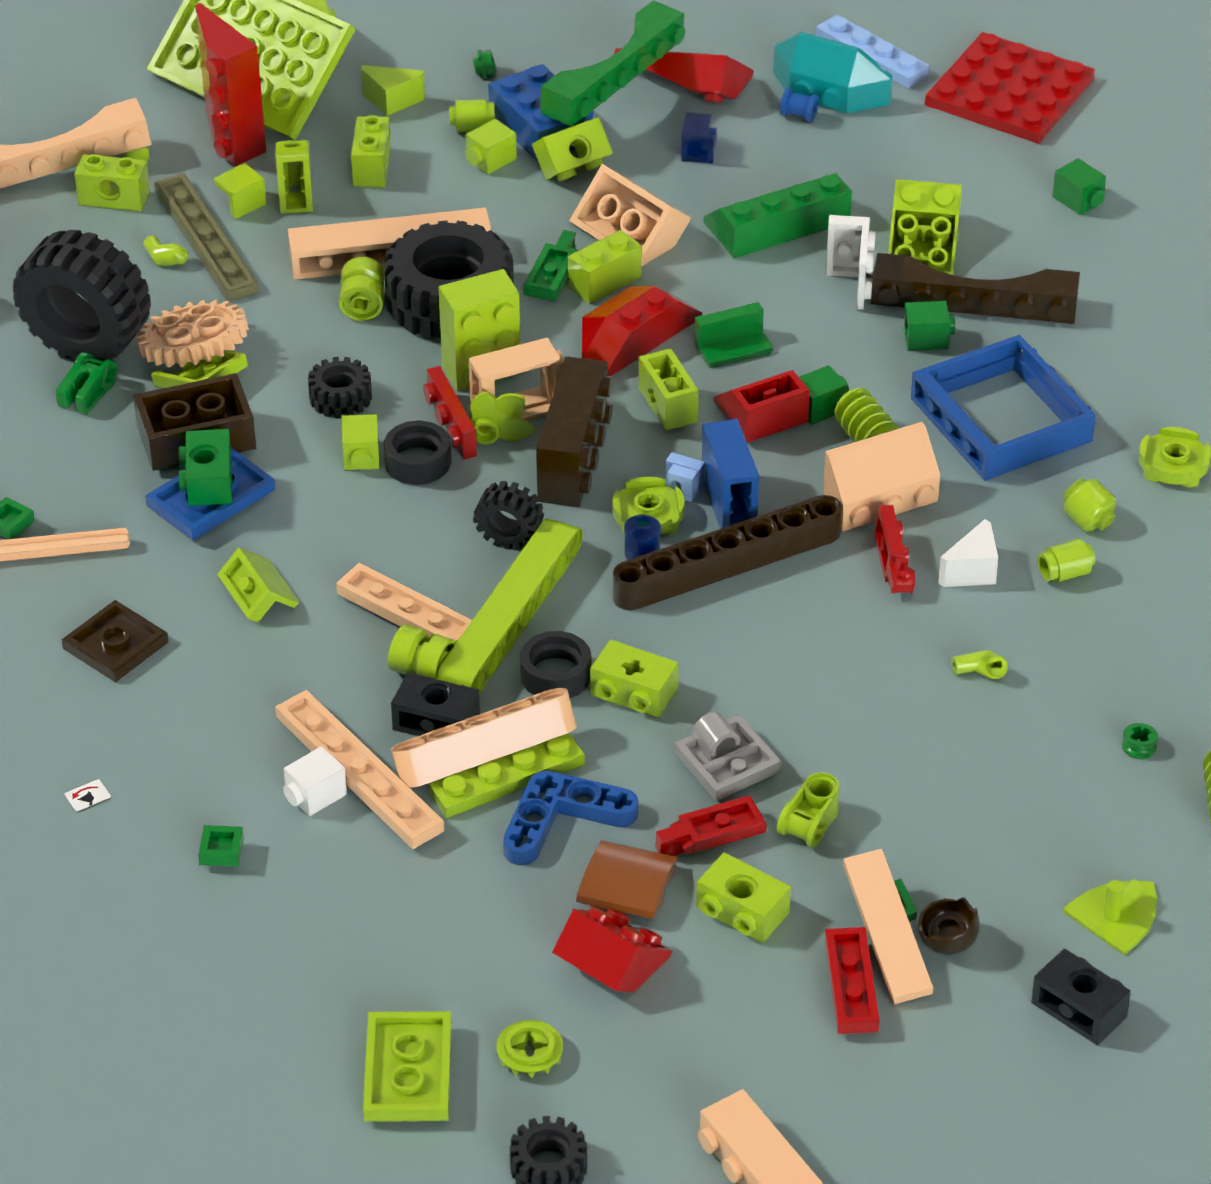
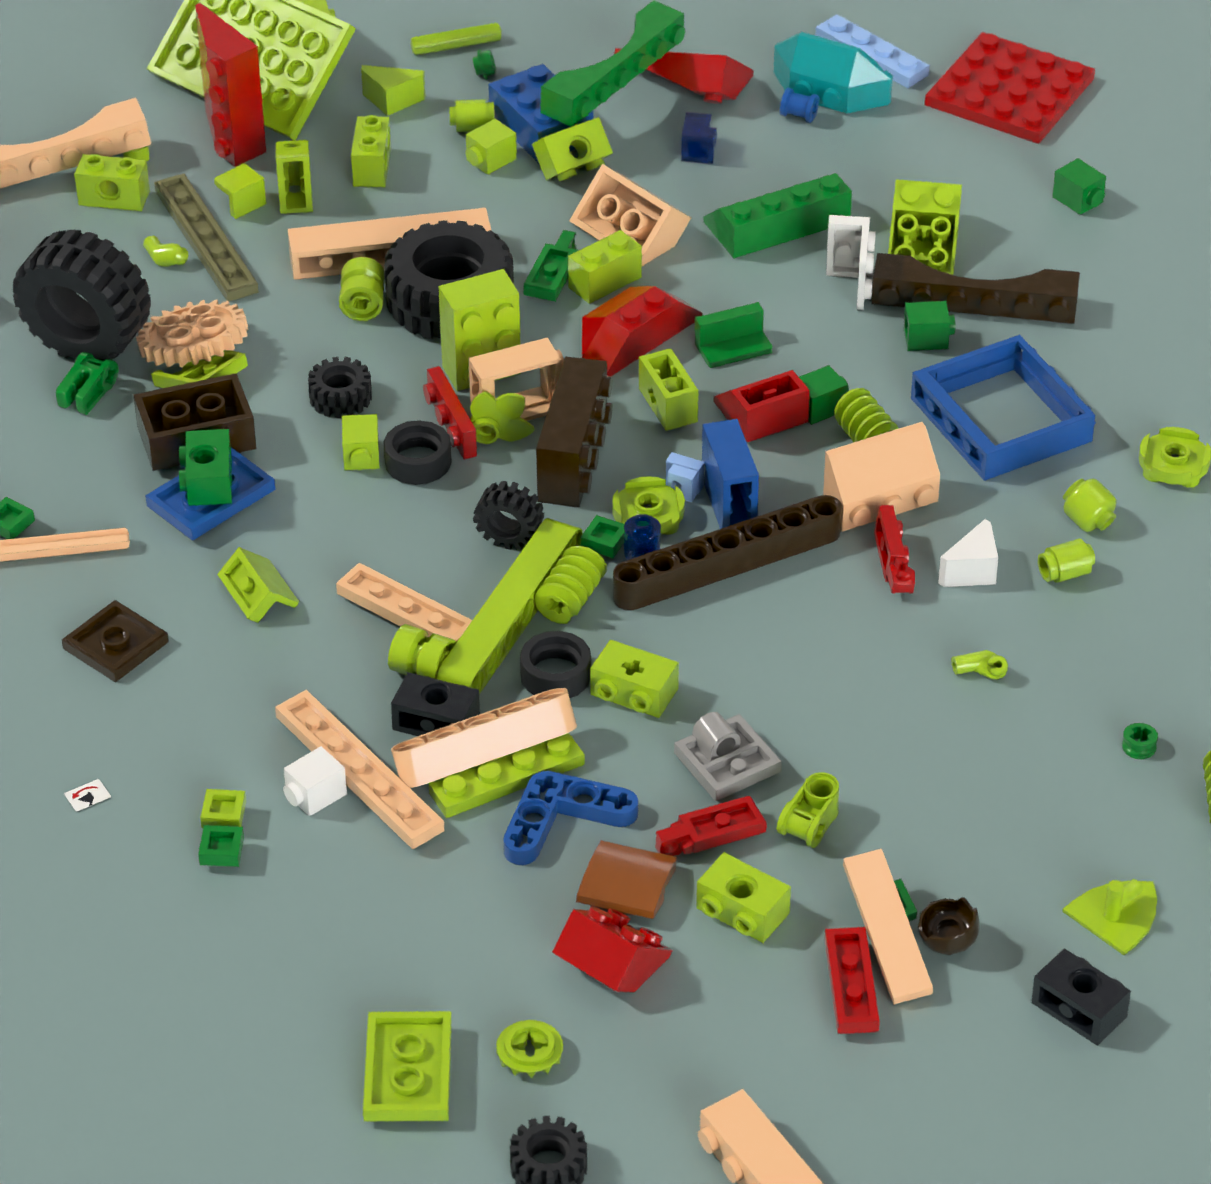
none -> lime plate [200,789,246,828]
none -> lime axle [411,23,502,55]
none -> lime piece [535,546,607,624]
none -> green plate [580,515,629,558]

